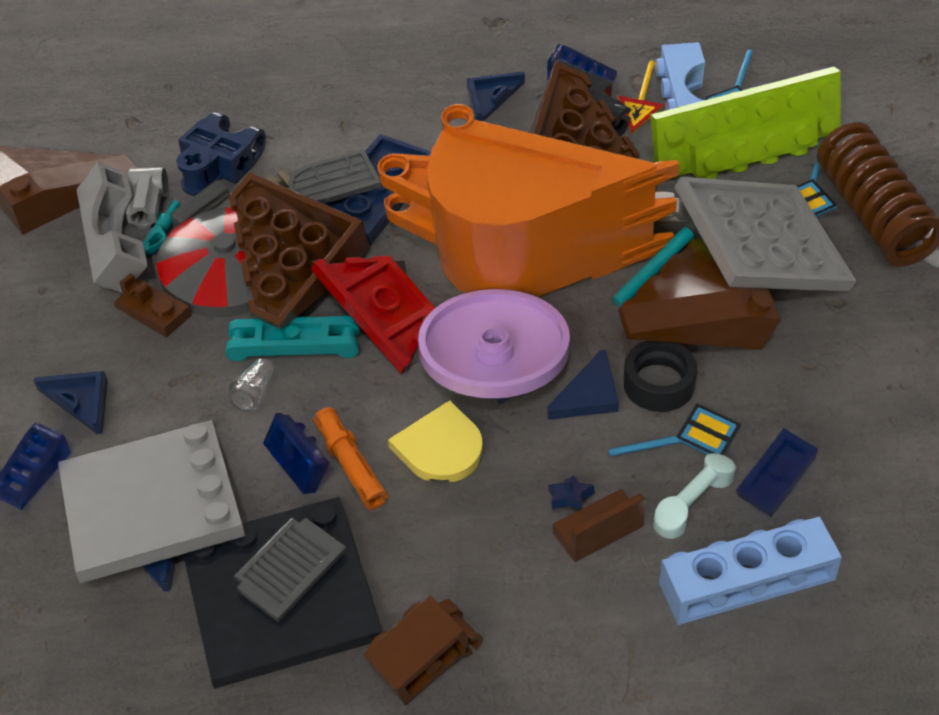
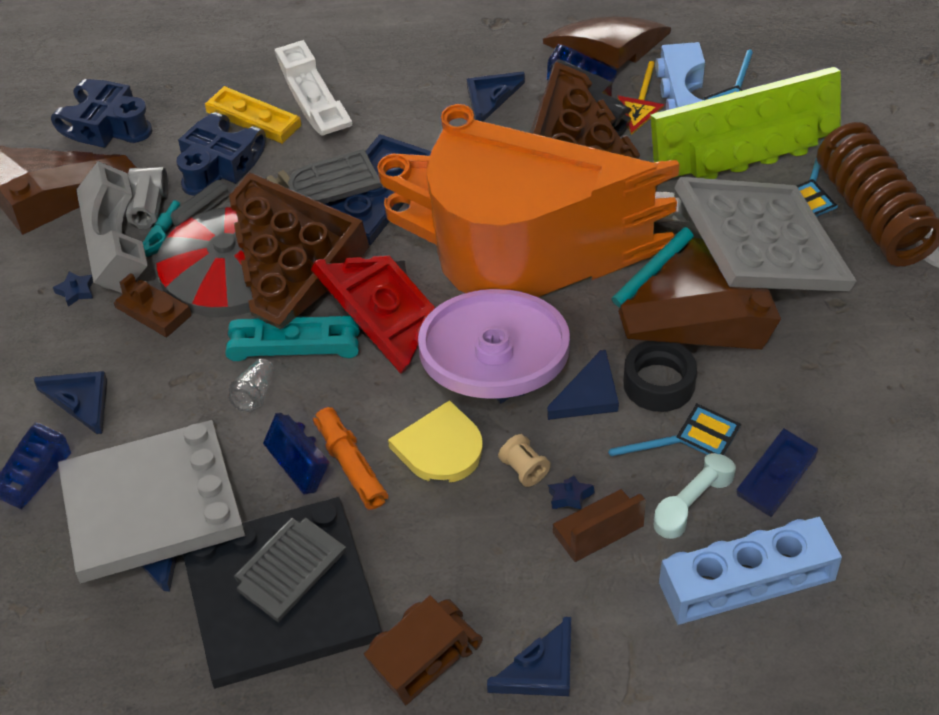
none -> dark blue piece [51,79,152,148]
none -> dark blue piece [53,271,93,307]
none -> yellow tile [205,86,301,144]
none -> white slope [275,40,352,136]
none -> dark blue tile [487,617,571,697]
none -> tan bush [498,434,551,487]
none -> reddish brown brick [543,16,671,69]

